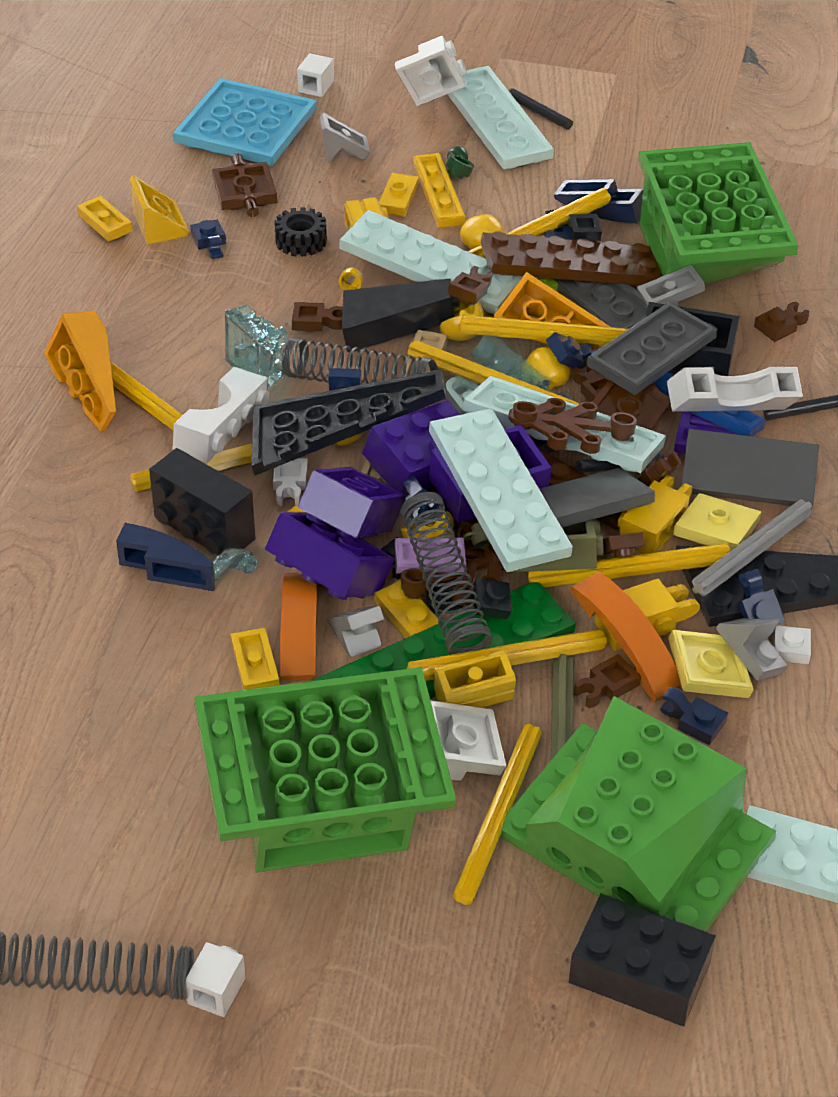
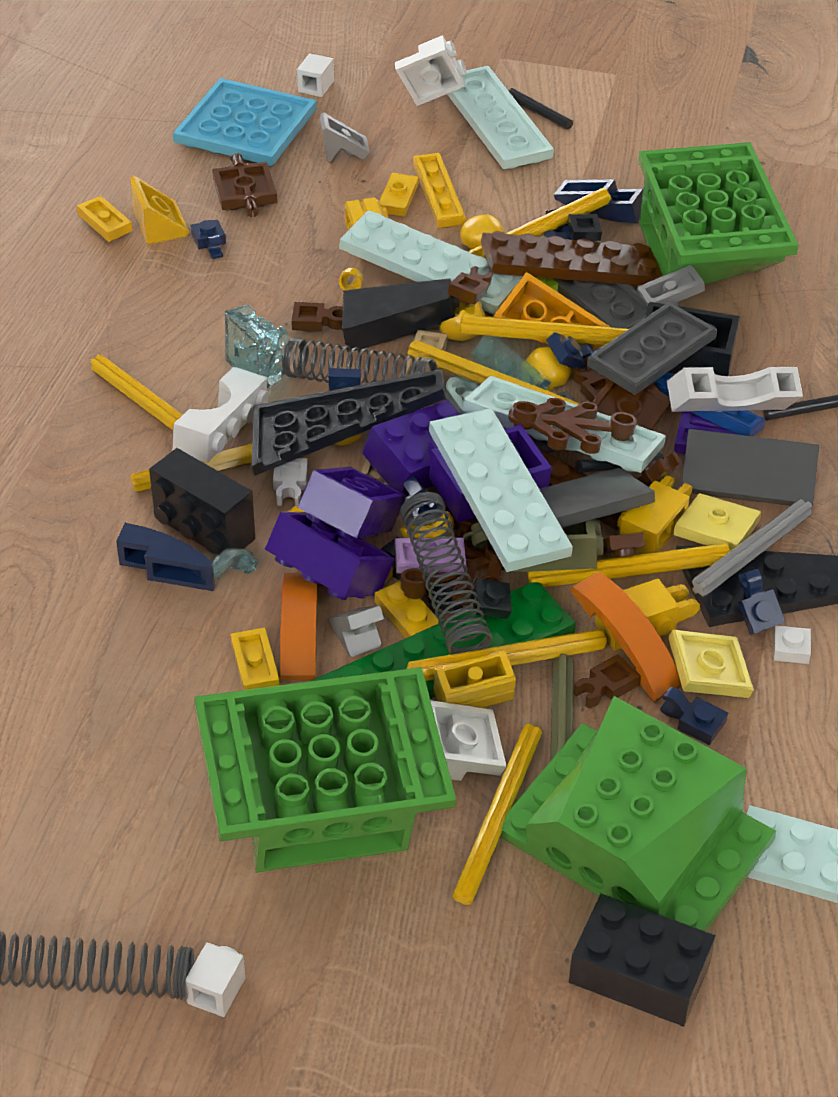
light orange wedge [44,310,116,432] -> none
black tyre [275,207,327,257] -> none
dark green plate [445,146,474,179] -> none
light grey slope [716,618,788,681] -> none
reddish brown plate [754,302,810,342] -> none

